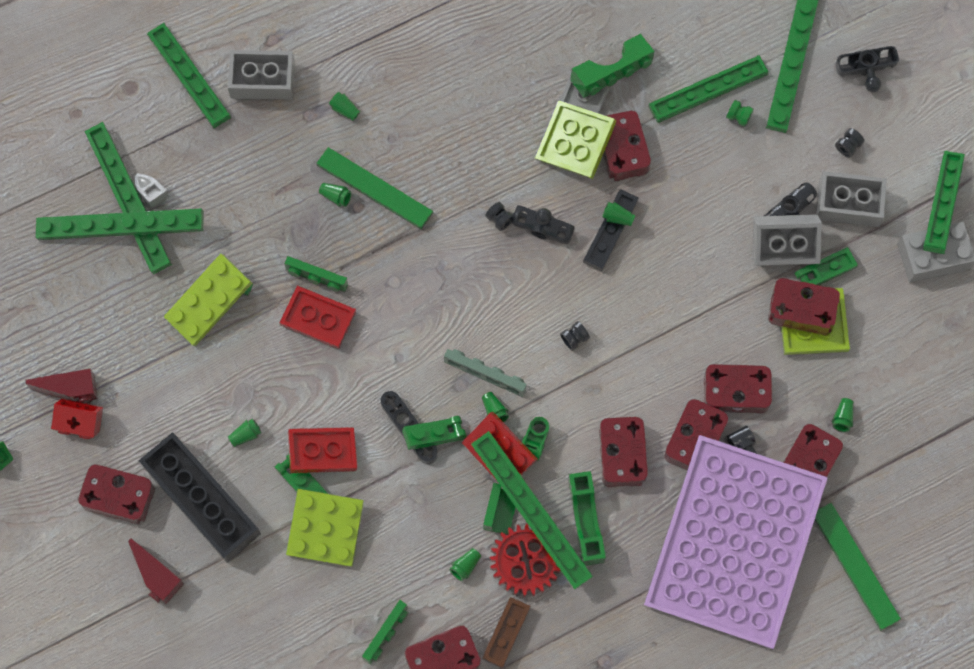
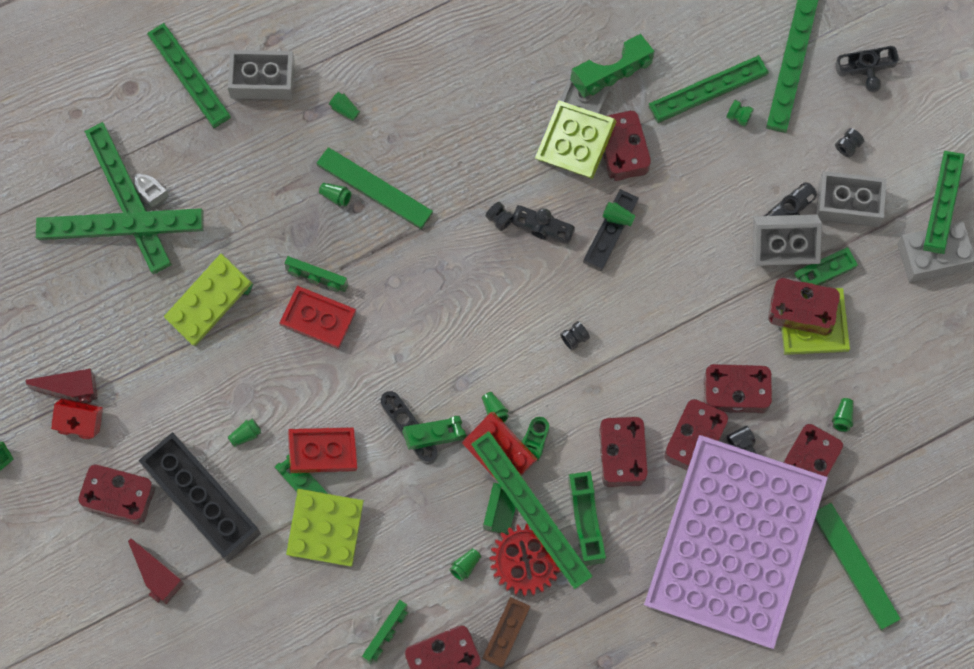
sand green plate [444,349,527,398] -> none

